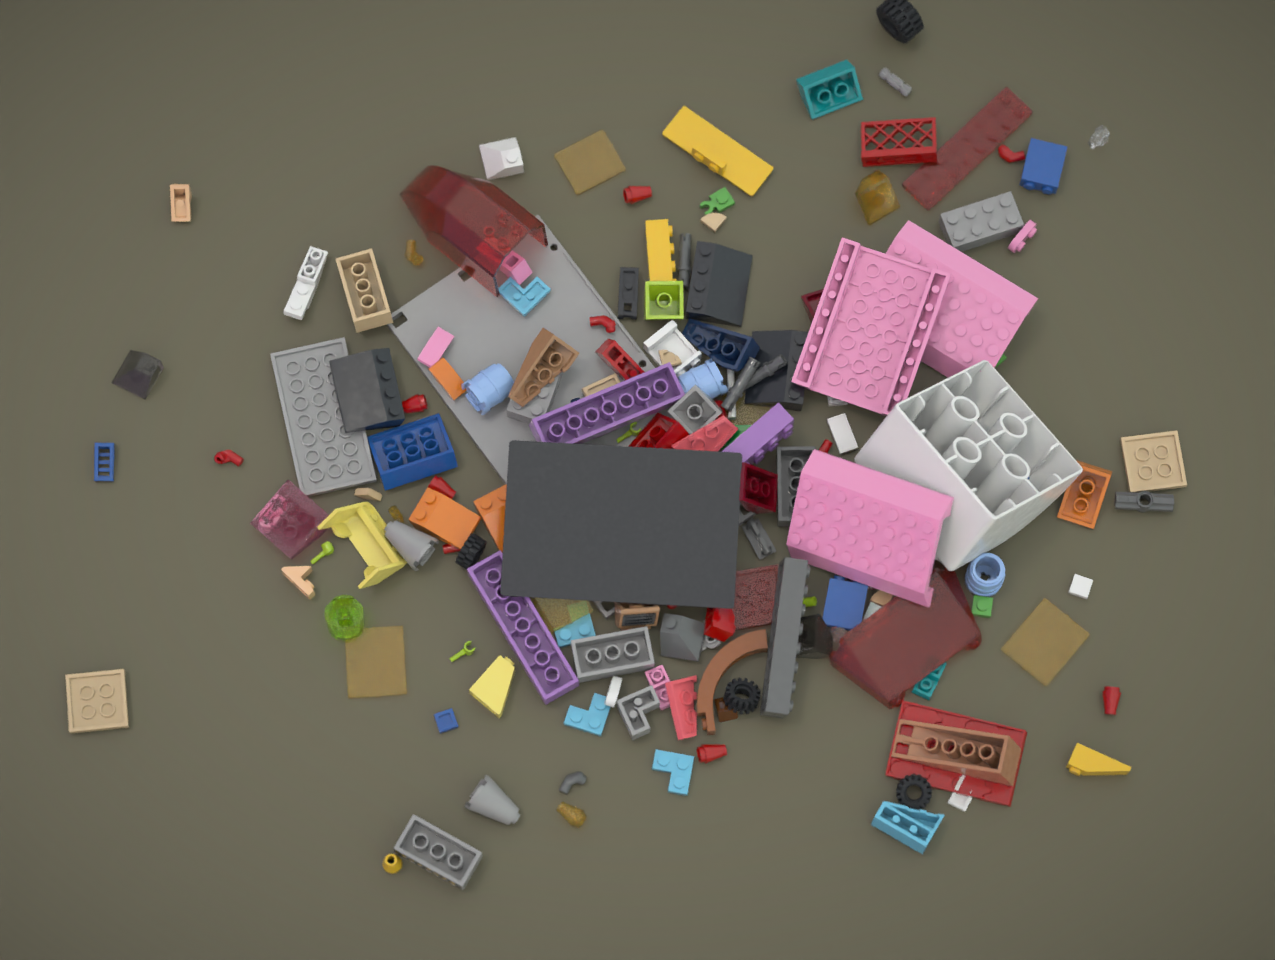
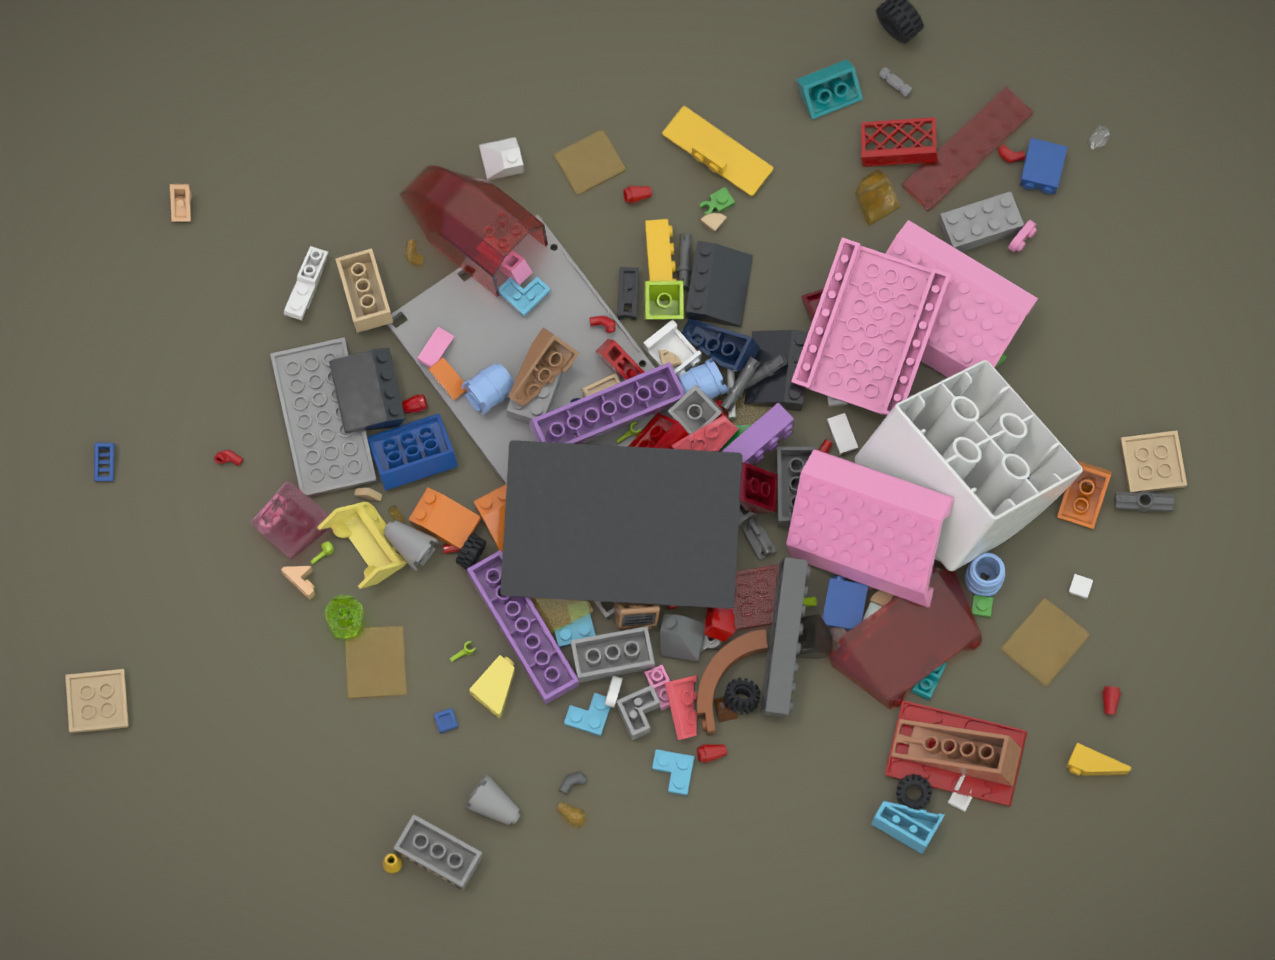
clear smoke slope [112,350,164,400] -> none
red cone [428,475,456,499] -> none

